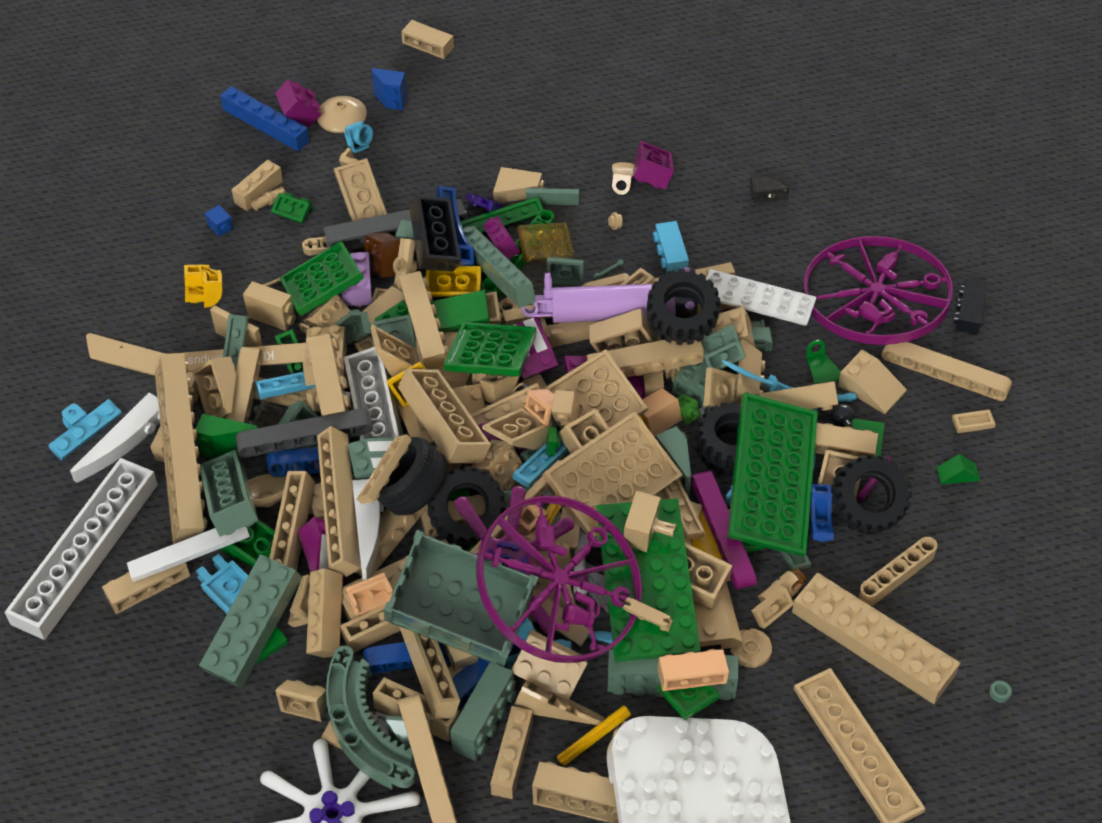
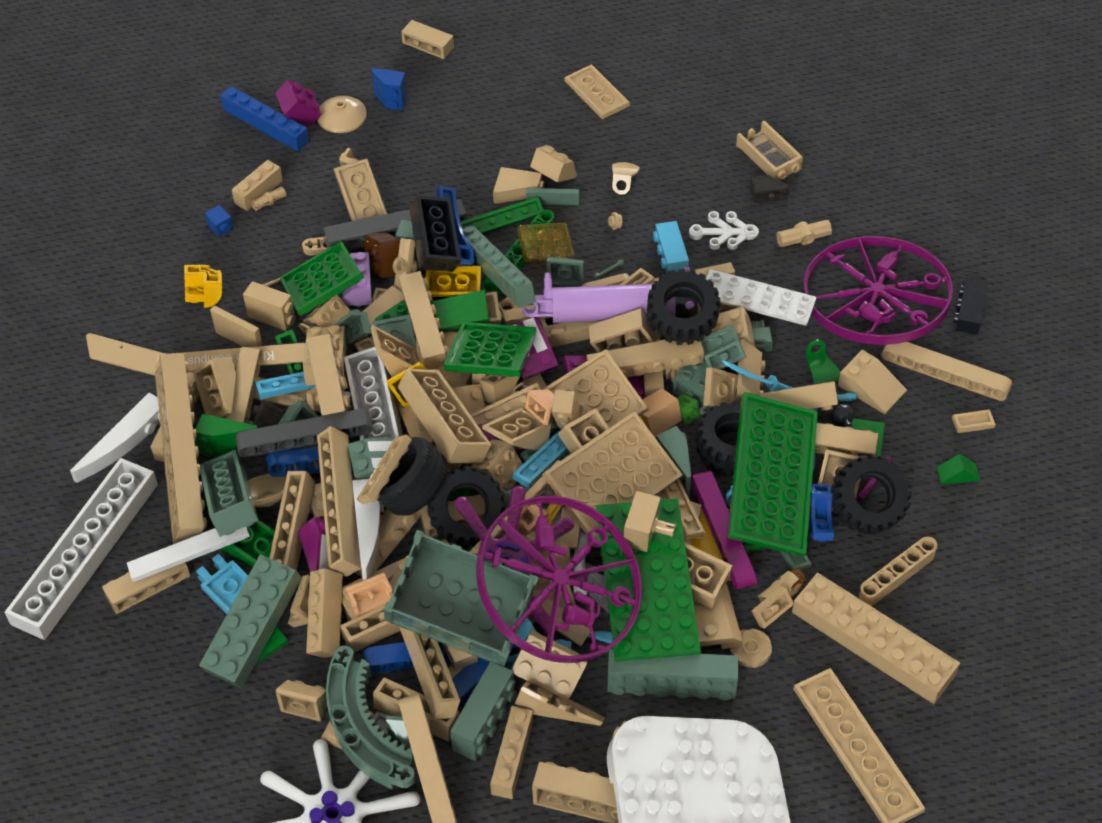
medium azure plate [49,399,122,461] -> none
sand green tile [223,314,249,372] -> none
green bracket [271,192,314,224] -> none
medium azure piece [345,121,373,153] -> none
dark purple wing [465,193,504,212] -> none
magenta brick [482,216,520,260] -> none
green plate [546,427,560,456] -> none
yellow axle [557,706,631,766] -> none
tan piece [623,598,673,632] -> none
magenta slope [633,141,674,189] -> none
light nougat brick [657,649,729,691] -> none
green tile [658,684,720,720] -> none
sand green tile [989,681,1012,703] -> none
none -> tan slope [530,145,577,182]
none -> tan tile [564,64,630,119]
none -> white plant [689,211,759,250]
none -> tan door [736,121,803,182]
none -> tan piece [776,220,832,247]

